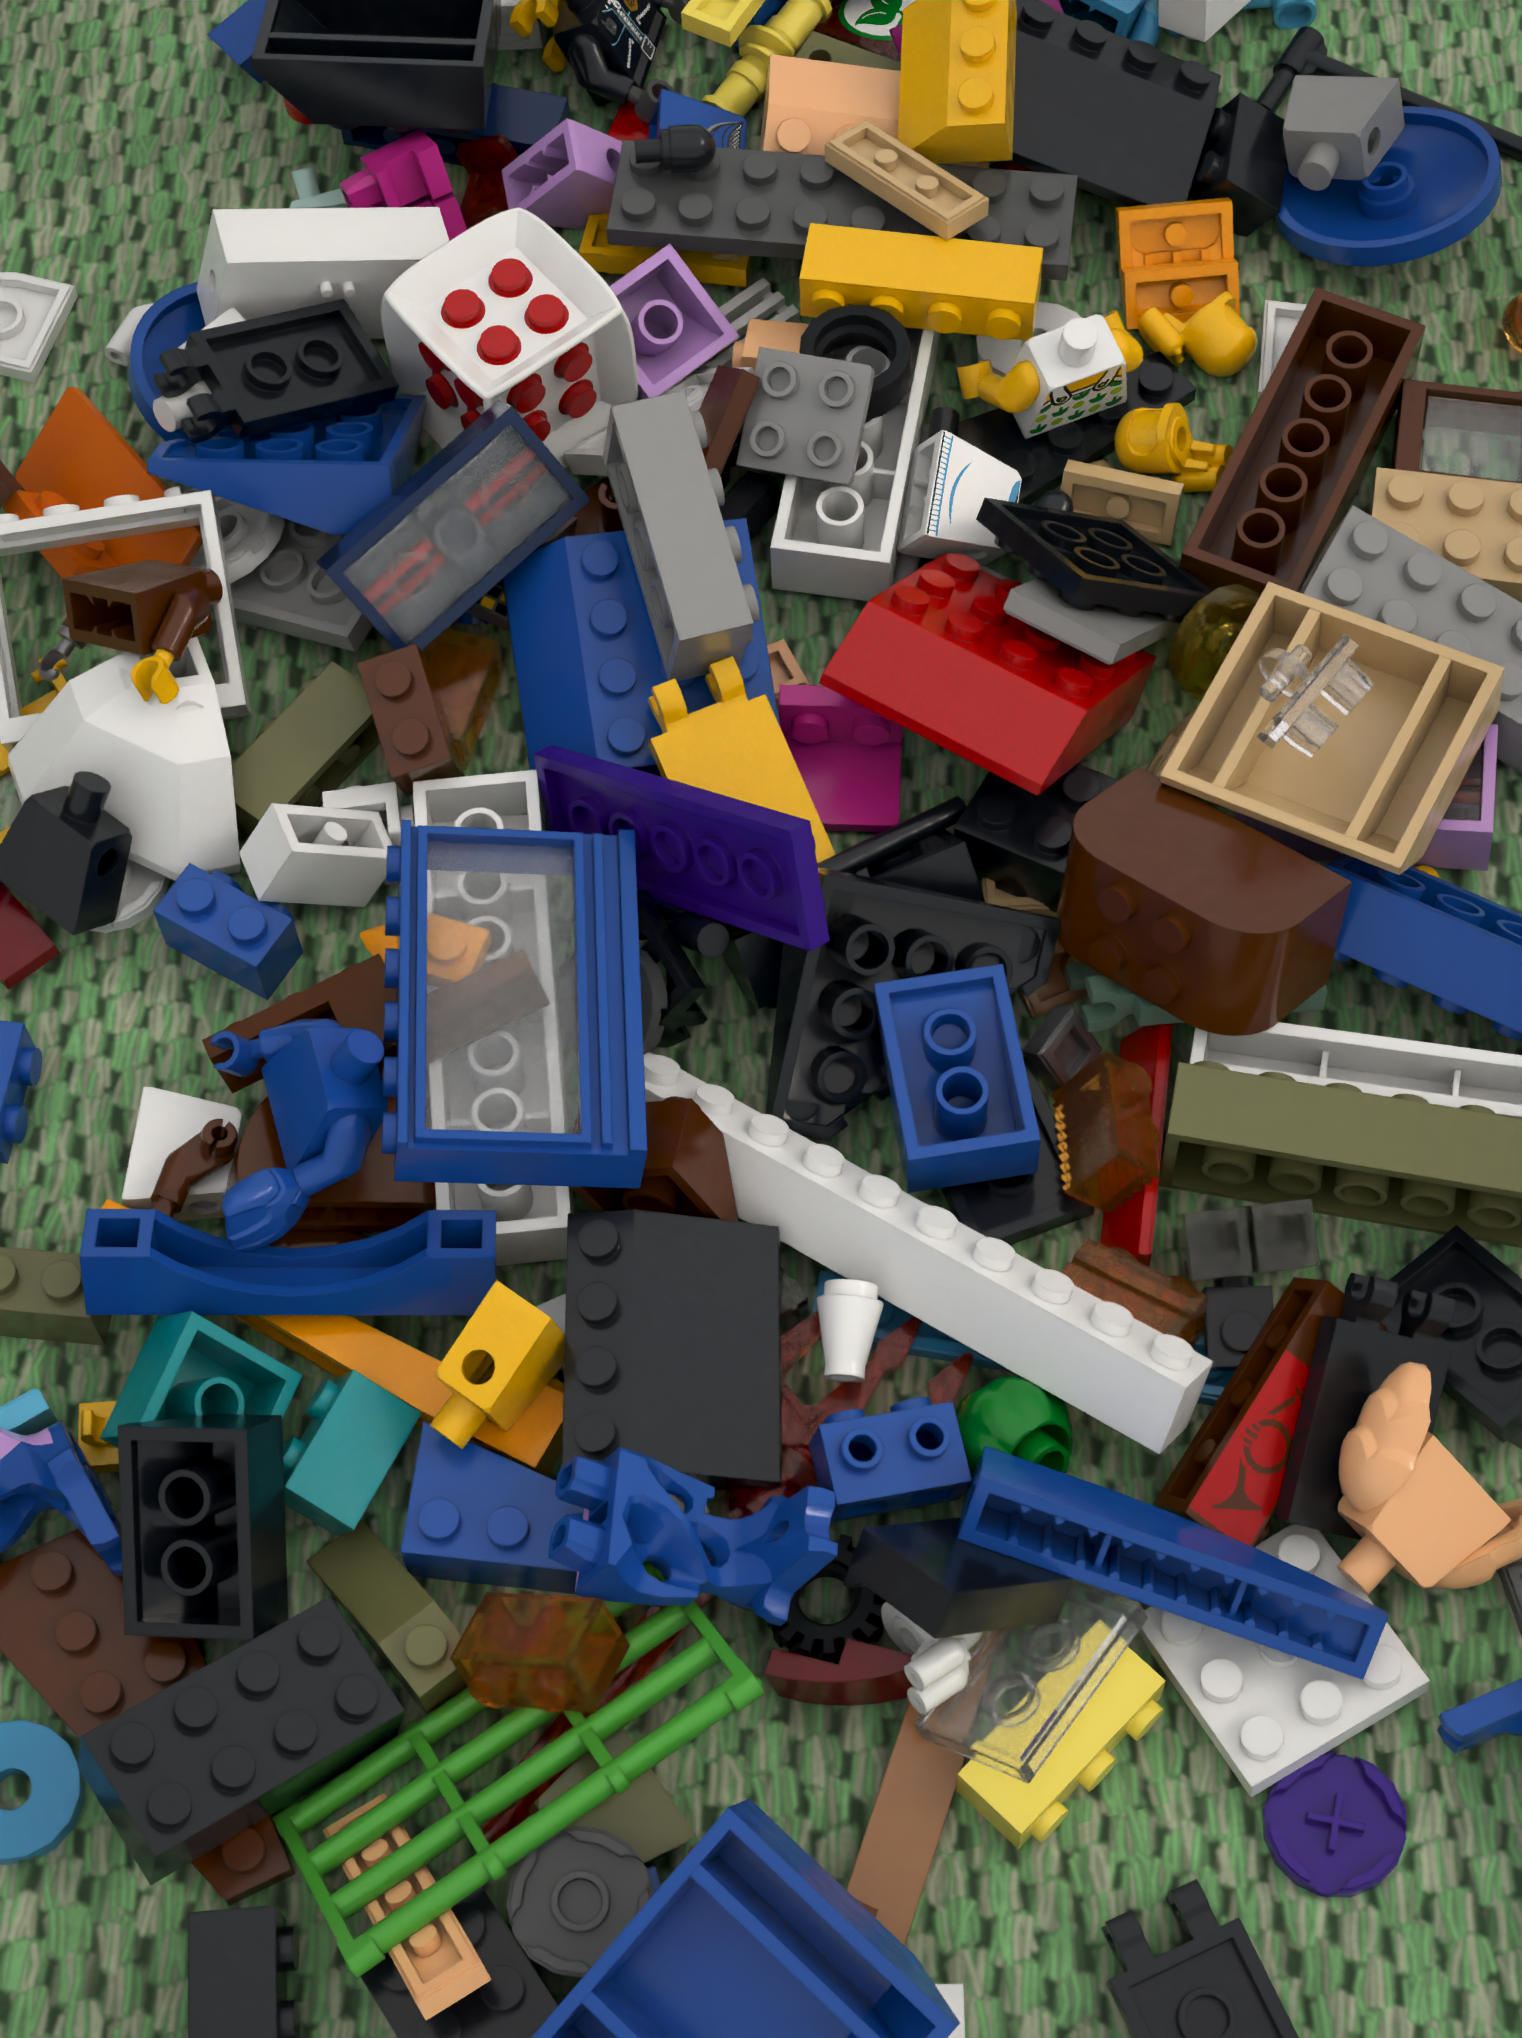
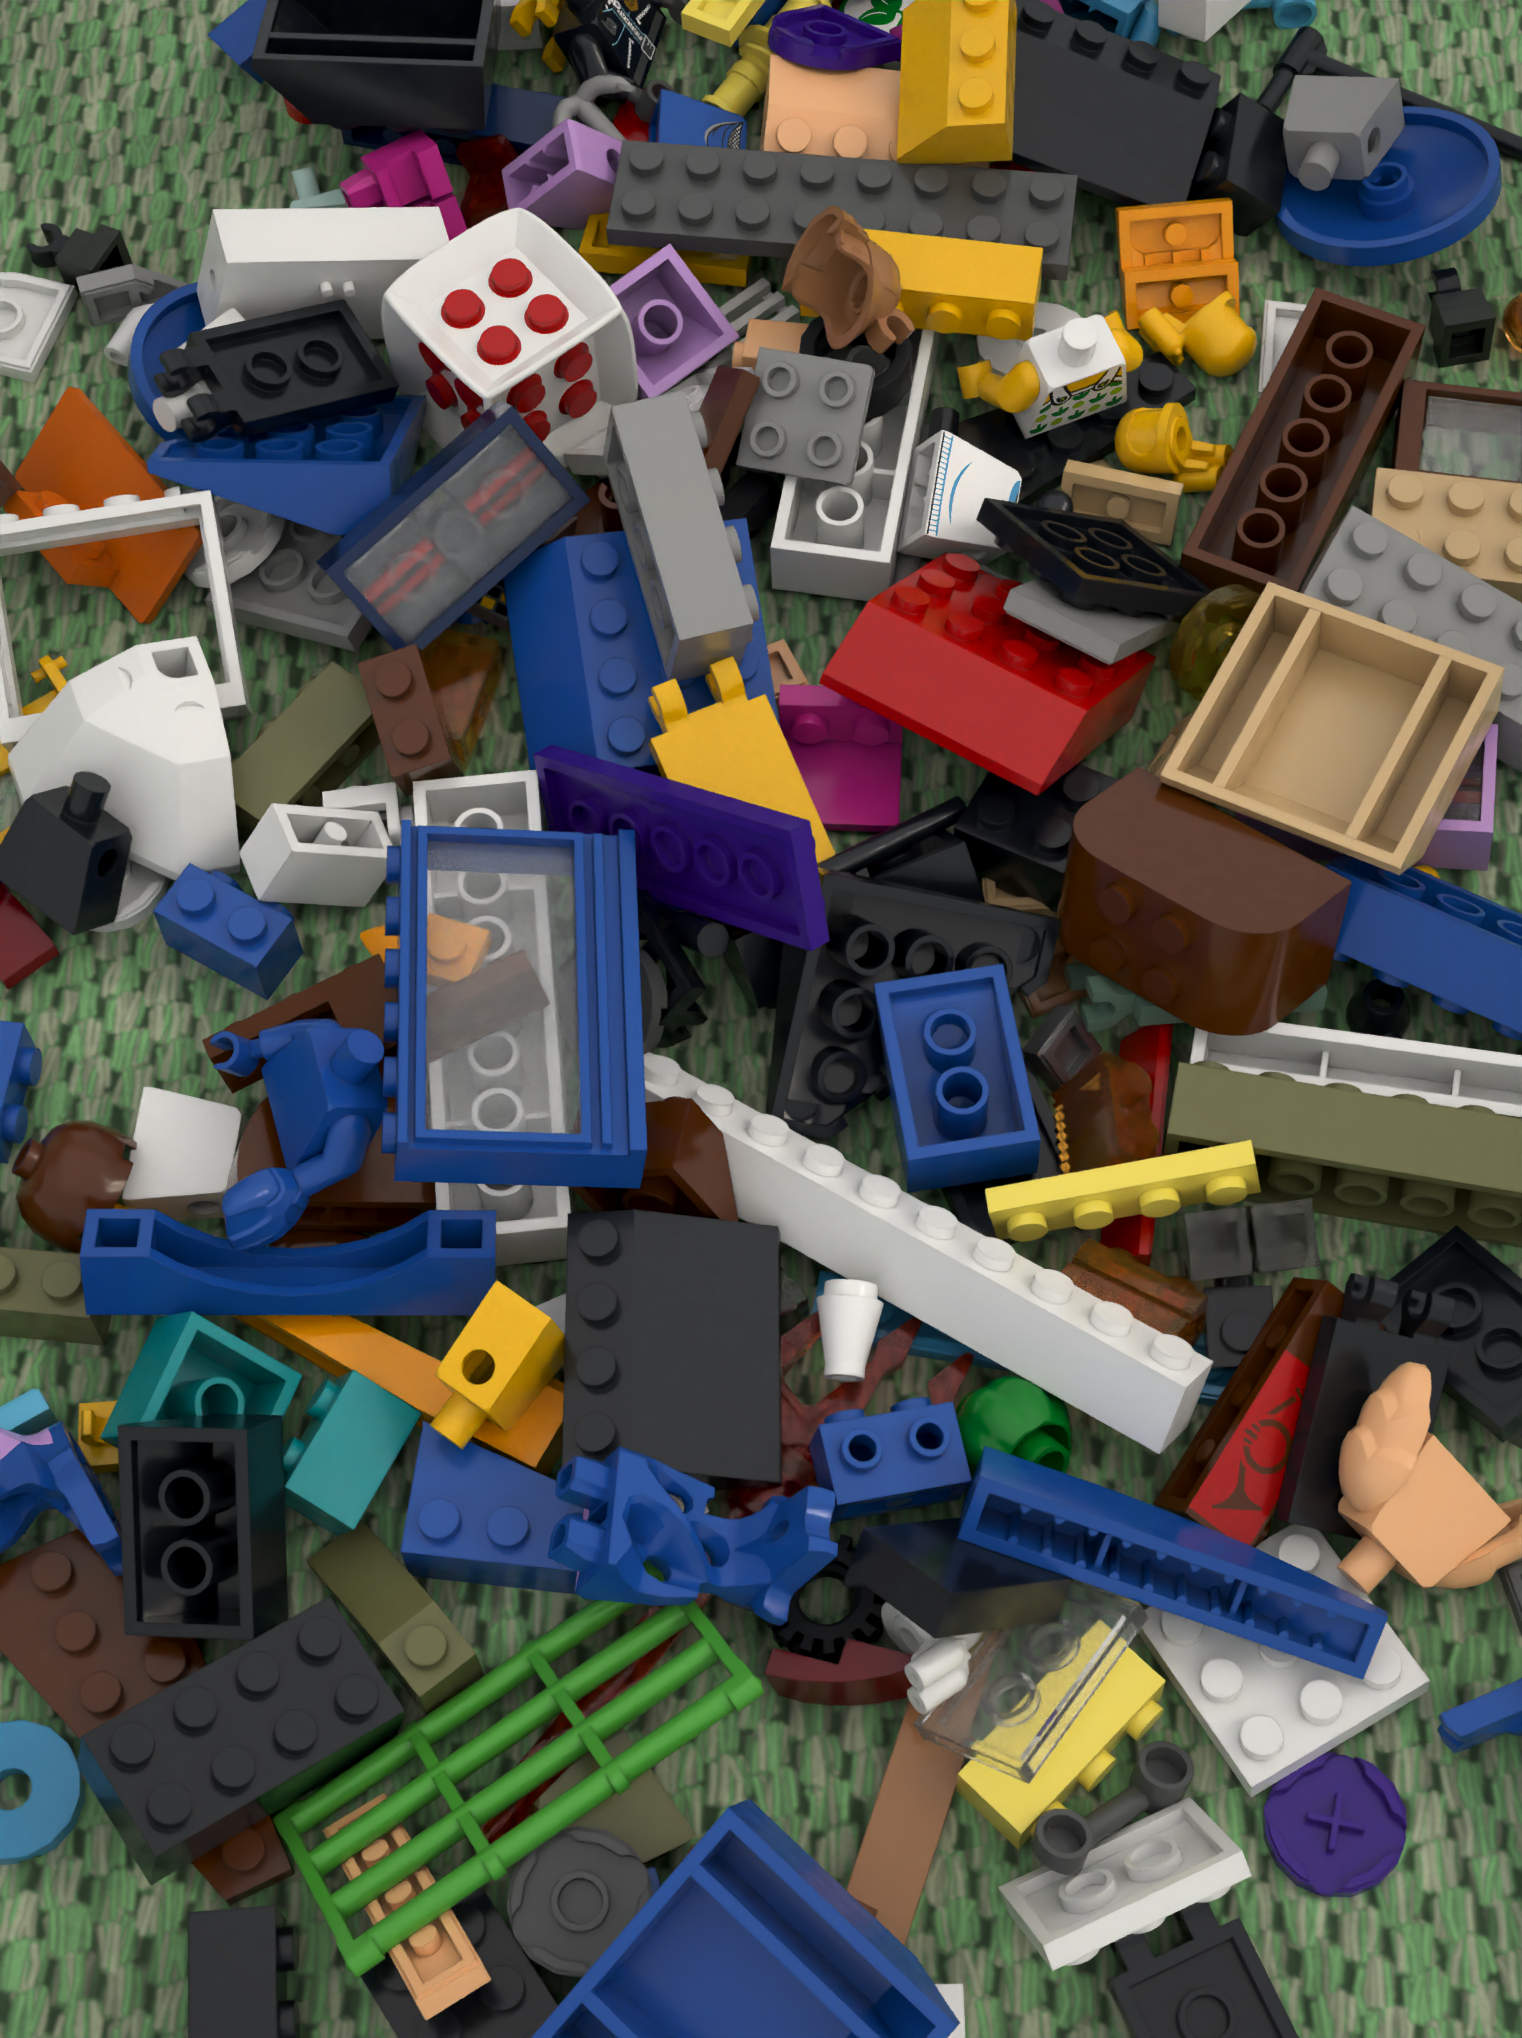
reddish brown torso [38,560,223,704] -> none
reddish brown arm [150,1119,239,1218] -> none
clear orange brick [450,1592,630,1713] -> none
black cylinder [634,124,716,173] -> none
tan tile [825,120,989,241] -> none
clear hips [1257,634,1374,758] -> none
none -> reddish brown cylinder [12,1120,137,1254]
none -> pearl dark grey piece [26,223,132,293]
none -> light grey tile [76,264,188,328]
none -> light grey piece [552,75,636,141]
none -> dark purple tile [767,4,902,70]
none -> medium nougat helmet [781,206,915,355]
none -> light yellow plate [985,1140,1261,1242]
none -> white plate [998,1797,1251,1971]
none -> dark grey bar [1031,1741,1194,1875]
none -> black bar [1346,979,1410,1039]
none -> pearl dark grey piece [1428,267,1496,368]

